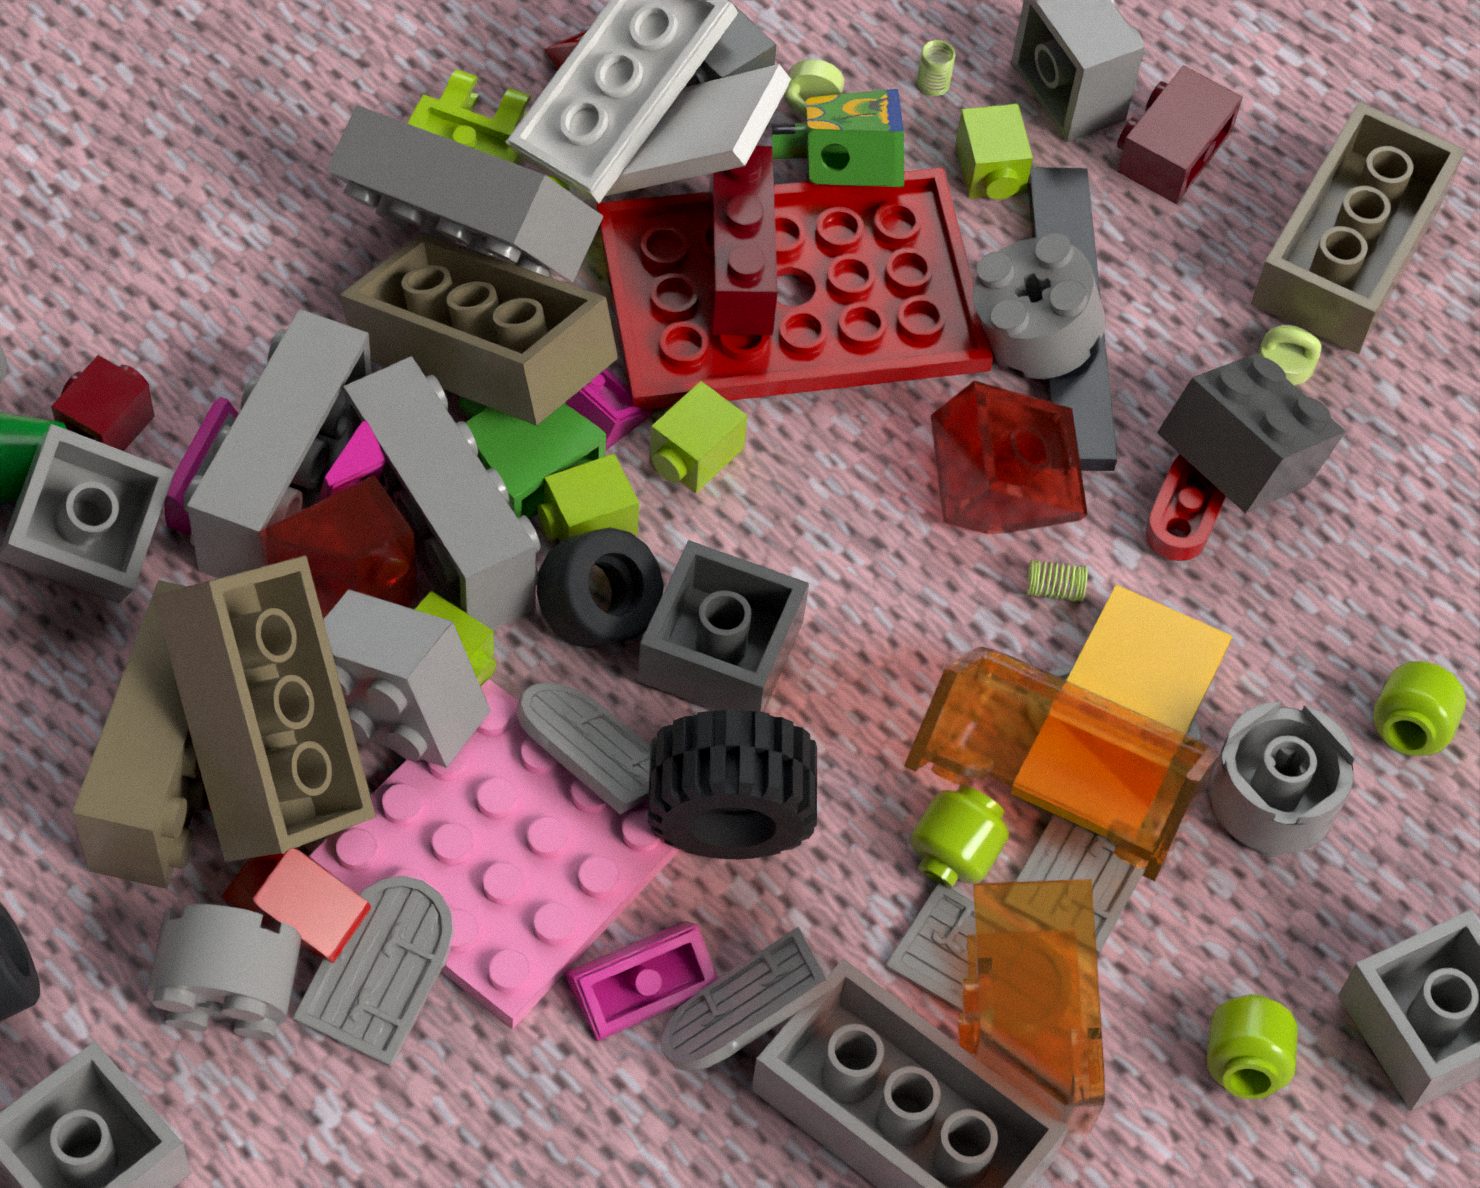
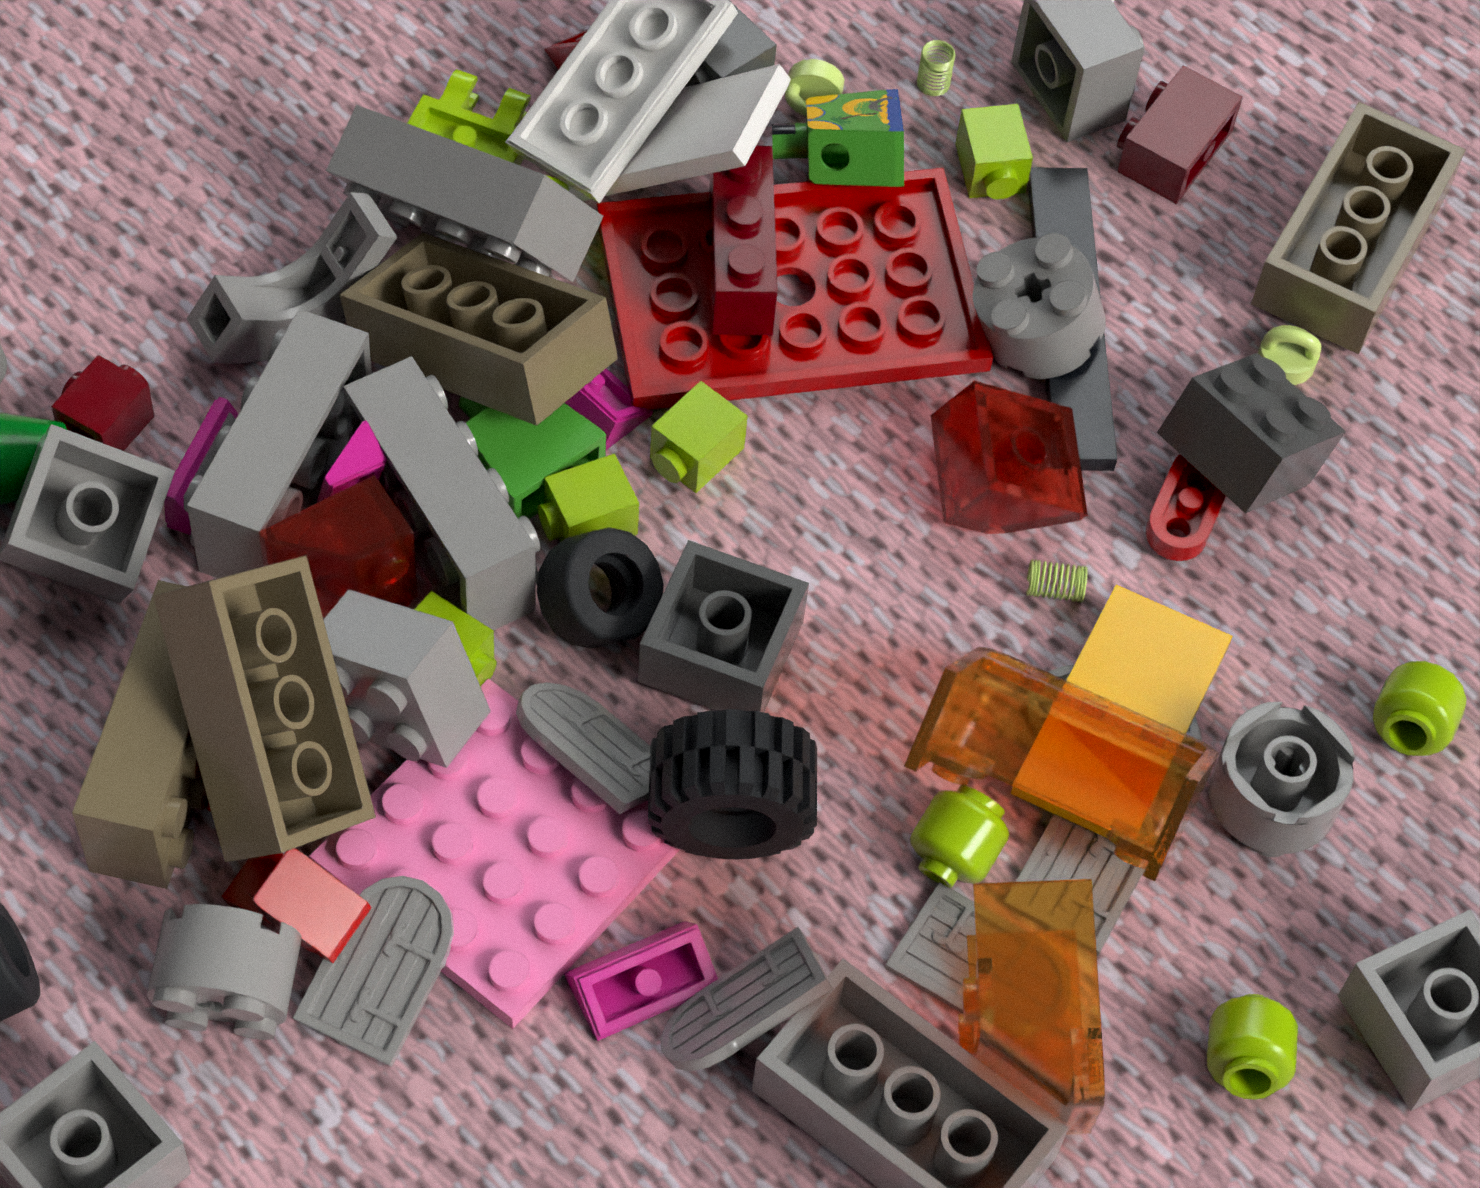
none -> light grey arch [186,192,397,364]

